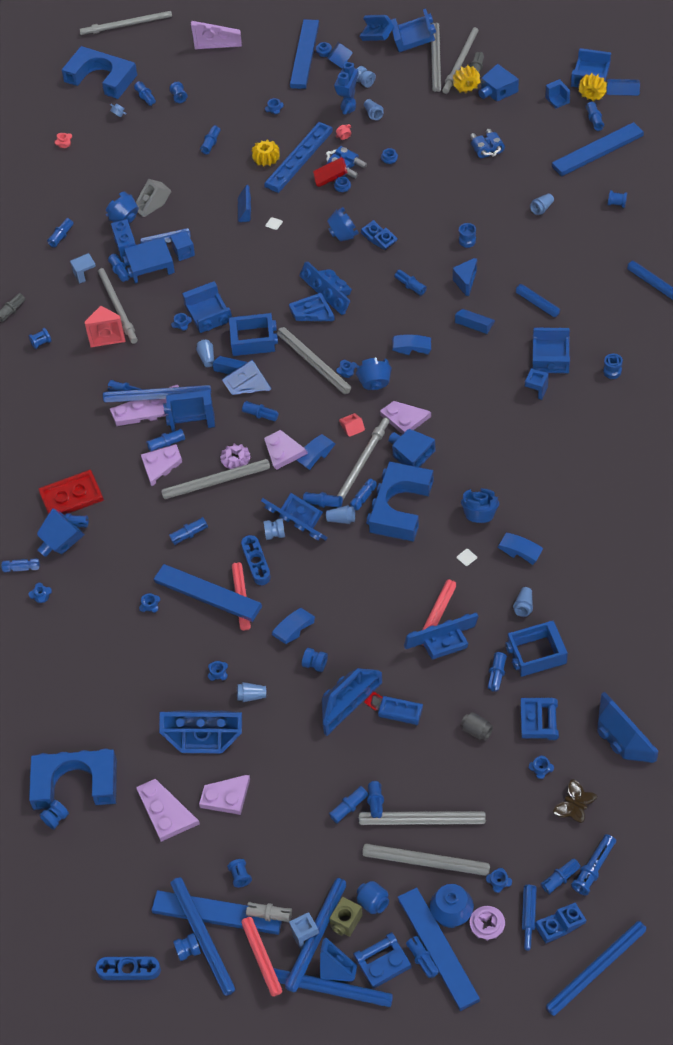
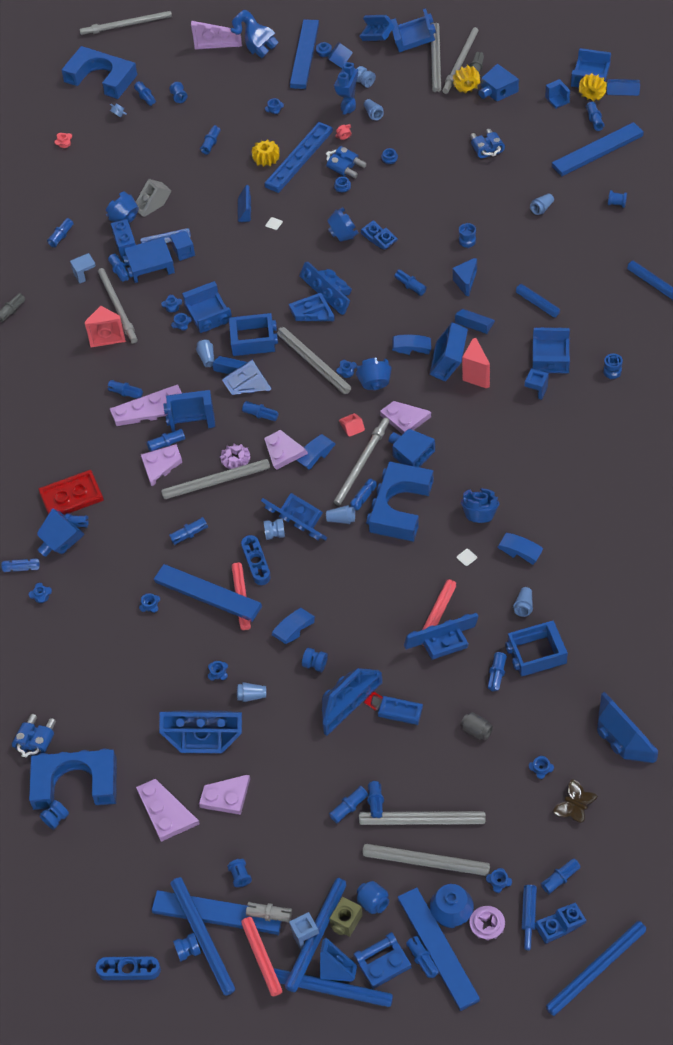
blue bush [28,328,52,350] -> none
blue axle [103,385,211,403] -> none
blue pin [303,492,343,508] -> none
red tile [313,157,348,187] -> none
blue plate [521,698,559,740] -> none
blue pin [571,834,617,895] -> none
none -> blue piece [12,714,56,758]
none -> blue plate [161,295,182,312]
none -> blue hips [230,10,279,58]
none -> blue window [429,322,468,382]
none -> coral slope [462,338,490,388]

